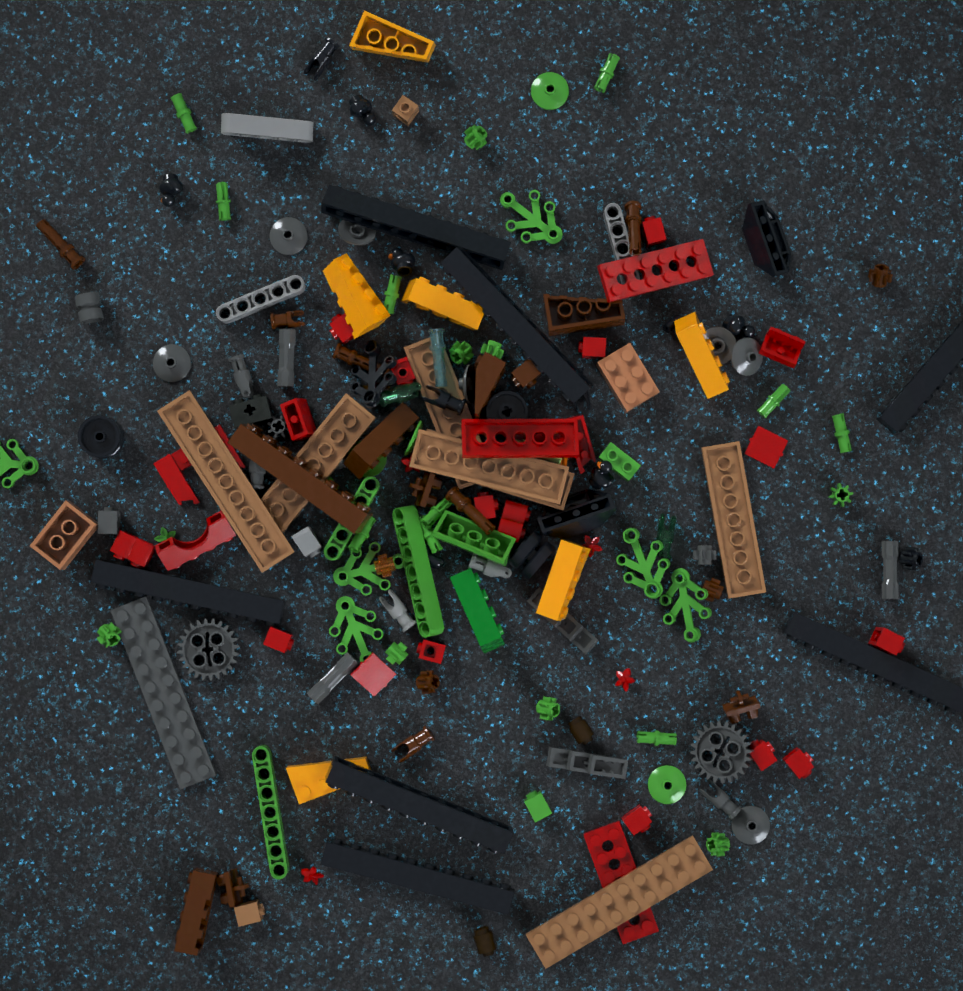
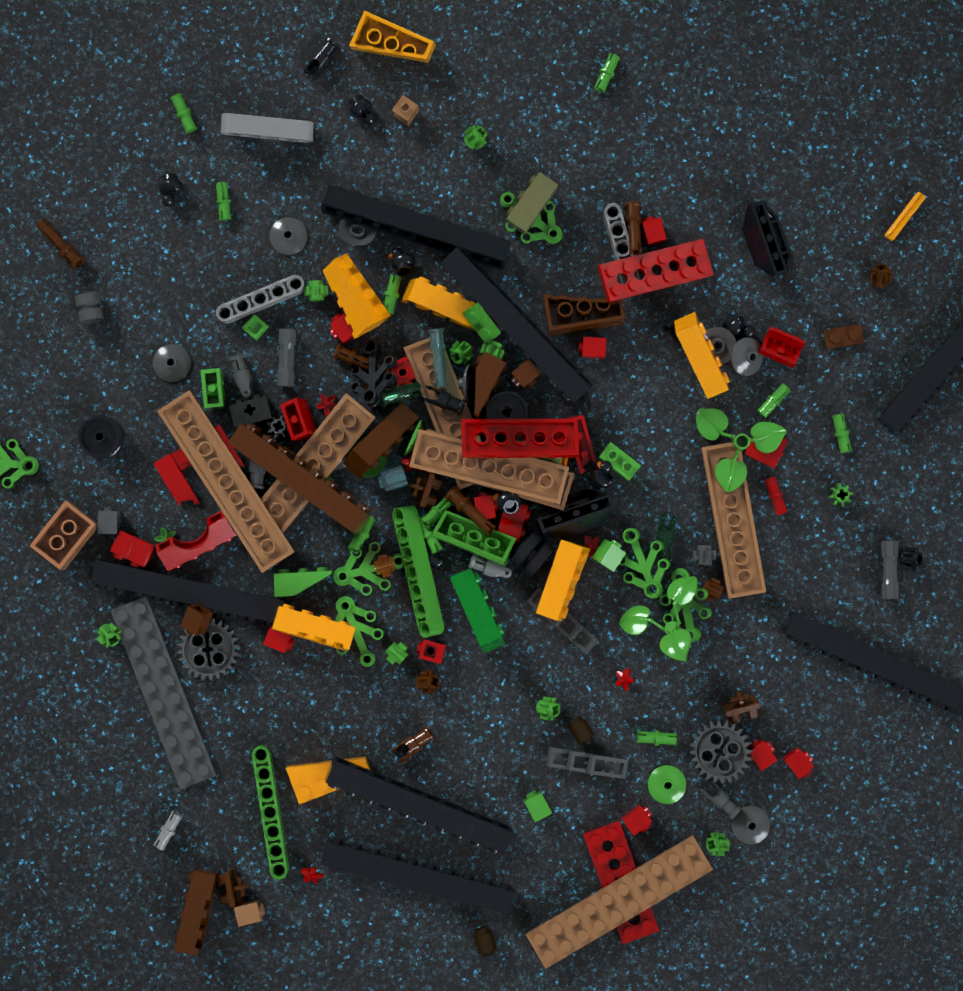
reddish brown piece [270,310,305,330] -> none
light grey slope [291,527,323,558] -> none
dark grey axle [307,652,359,704] -> none
bright green beam [324,476,380,561] -> none
piece [350,652,396,696] -> none
light grey piece [379,589,417,632] -> none
bright green dish [531,72,569,110] -> none
nougat brick [596,343,660,413] -> none
red brick [868,627,905,656] -> none
none -> light grey pin [153,810,183,850]
none -> reddish brown brick [180,603,213,636]
none -> bright green brick [200,368,226,410]
none -> bright green tile [242,314,269,341]
none -> light orange wedge [272,604,356,651]
none -> bright green slope [274,567,333,597]
none -> bright green gear [304,280,328,302]
none -> red plant [315,394,336,417]
none -> clear light blue brick [377,465,409,492]
none -> bright green plate [462,302,501,344]
none -> black animal [493,491,521,514]
none -> olive brick [506,172,558,235]
none -> bright green brick [592,539,626,572]
none -> bright green plant [619,576,698,662]
none -> bright green plant [696,408,787,493]
none -> red axle [764,477,787,515]
none -> reddish brown plate [822,324,864,350]
none -> light orange axle [885,192,926,241]

